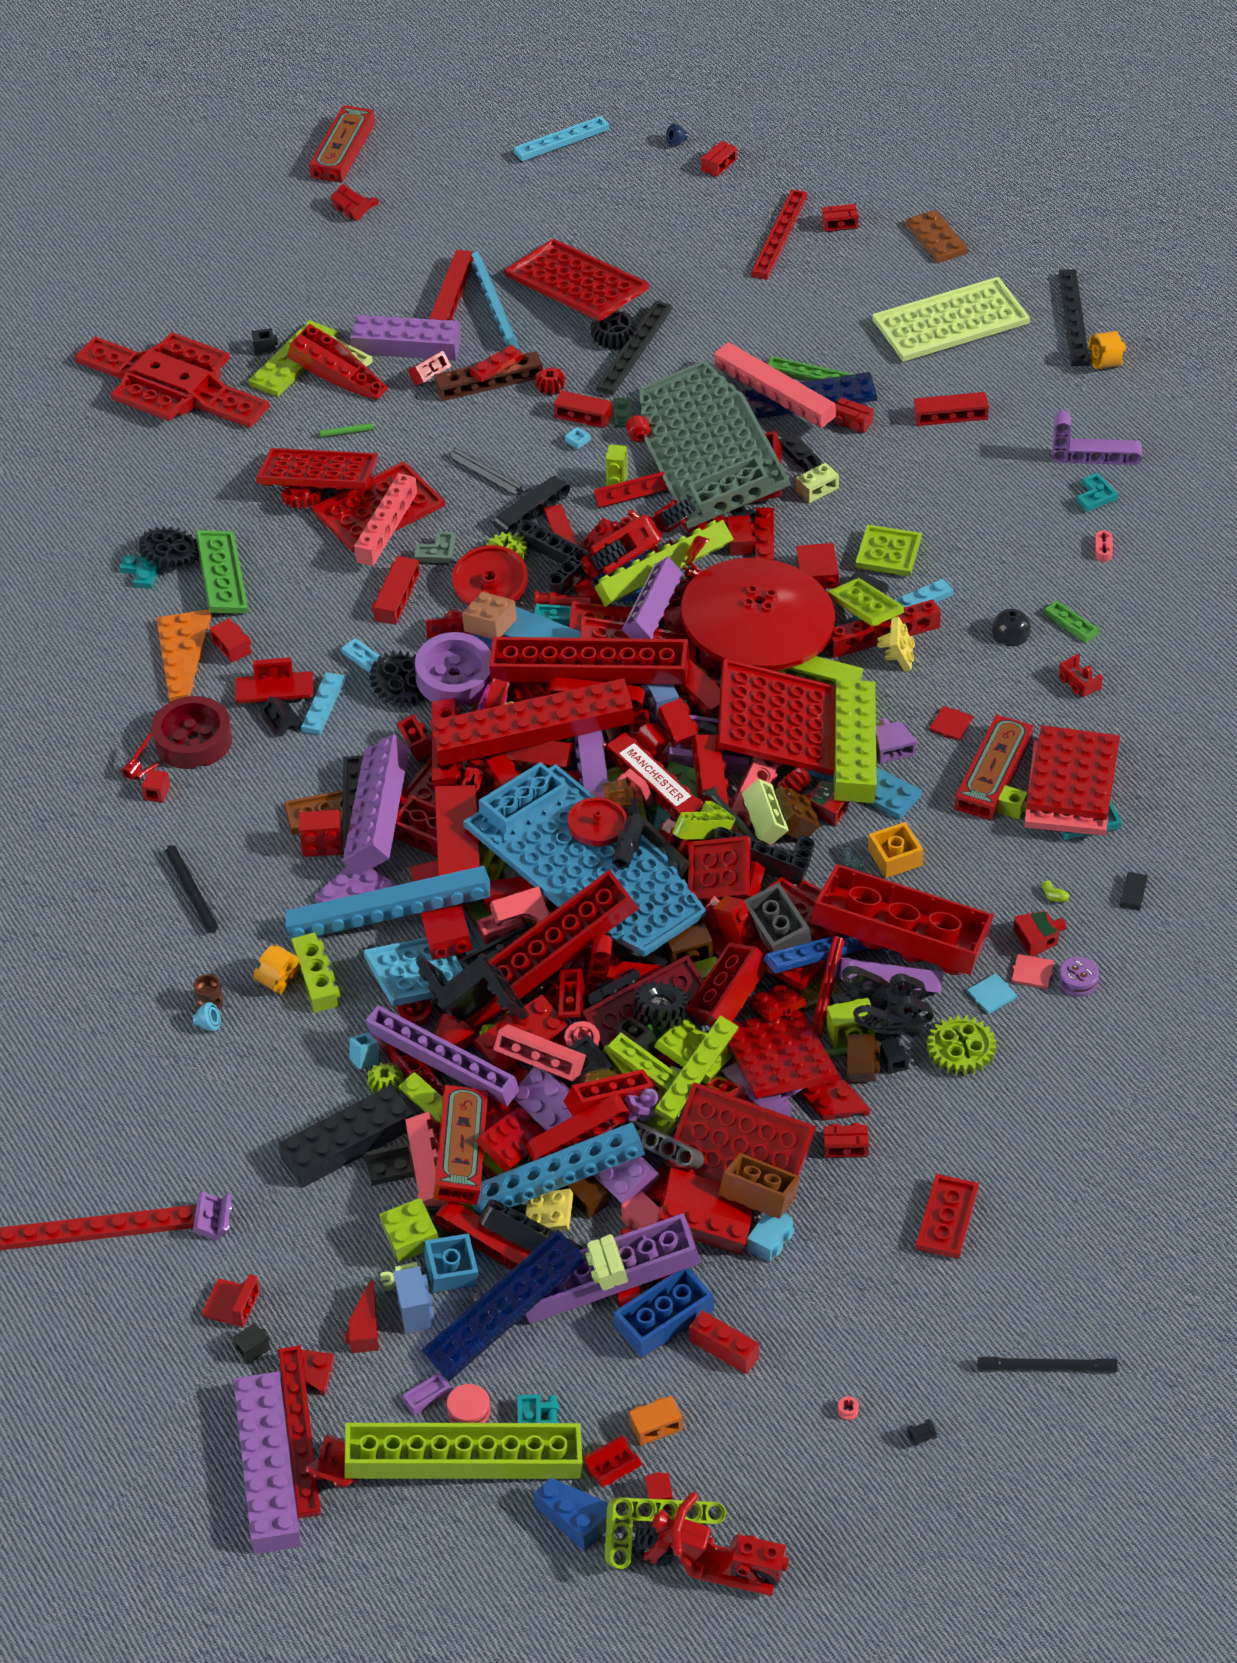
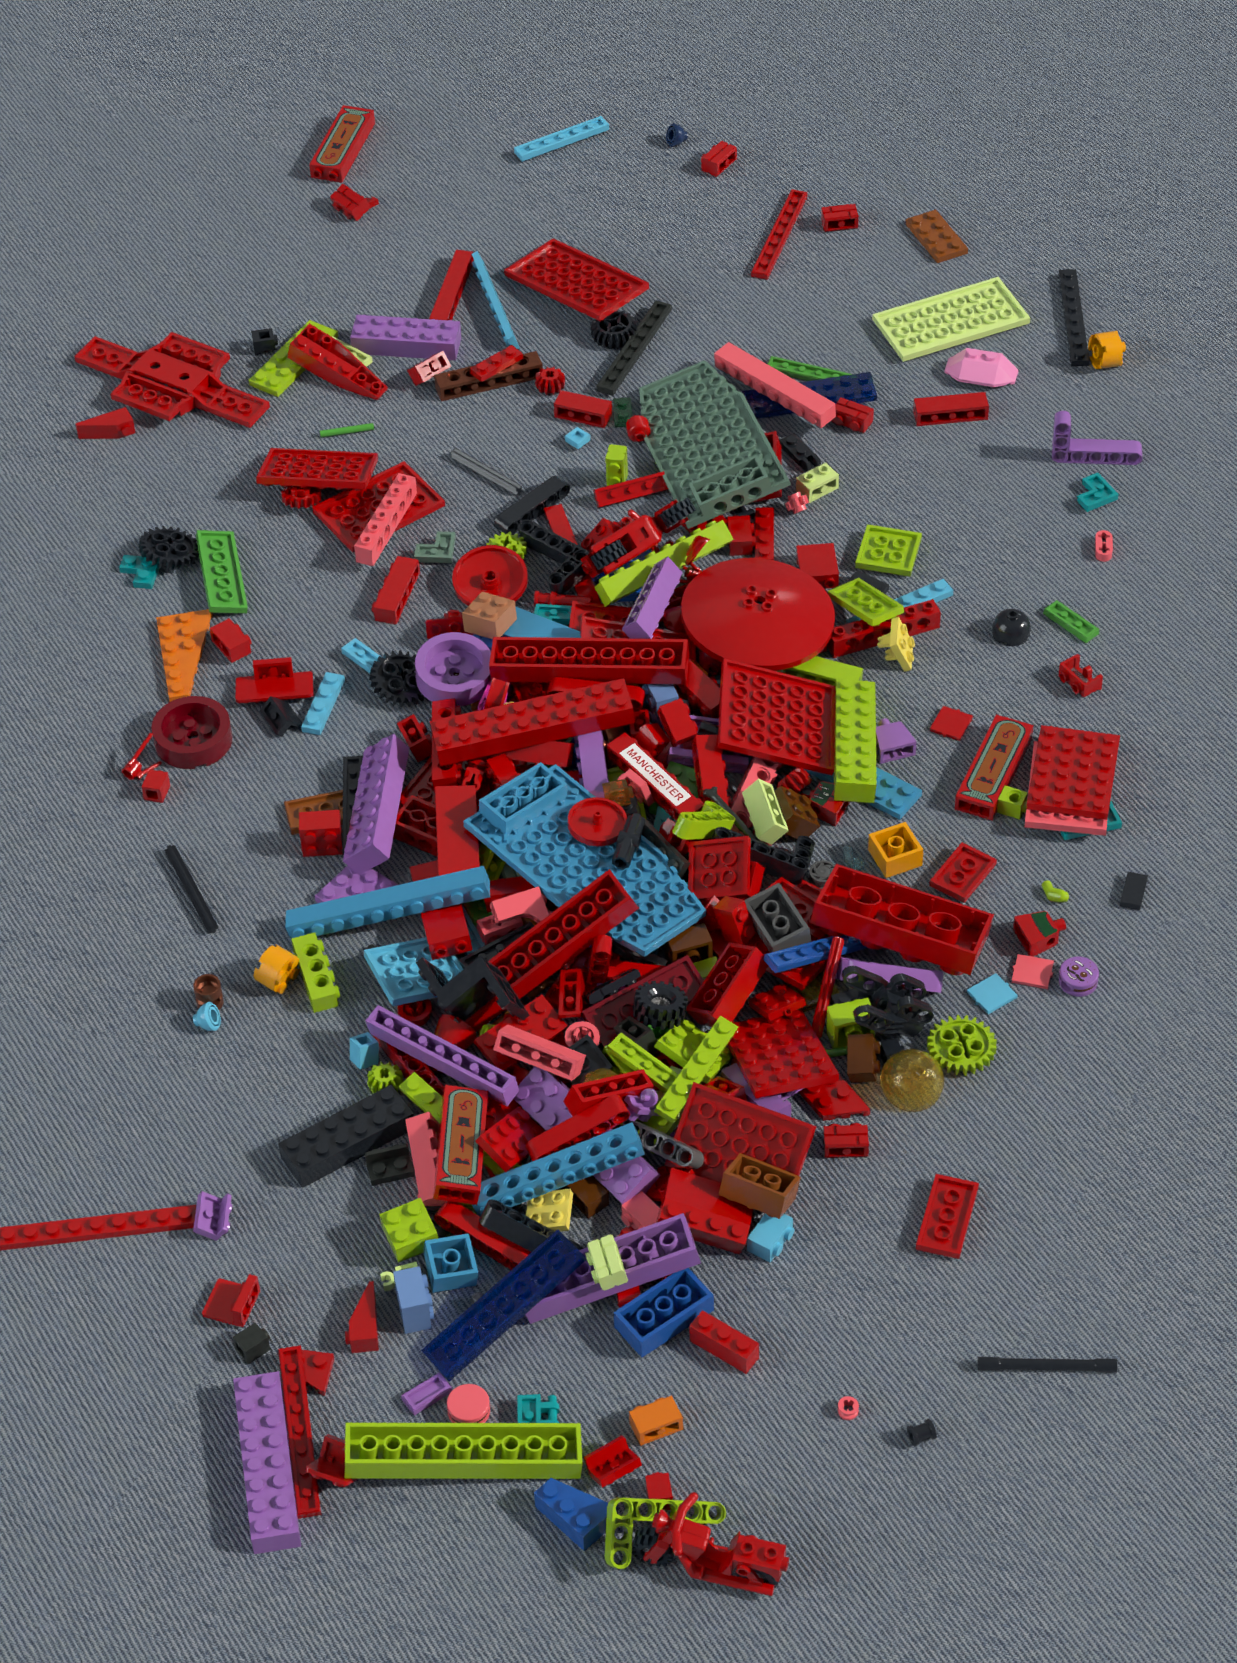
none -> red slope [75,407,136,439]
none -> coral gear [785,492,809,514]
none -> dark grey wheel [809,860,835,889]
none -> clear yellow piece [880,1049,944,1112]
none -> red plate [929,842,997,903]
none -> bright pink wedge [945,348,1018,387]

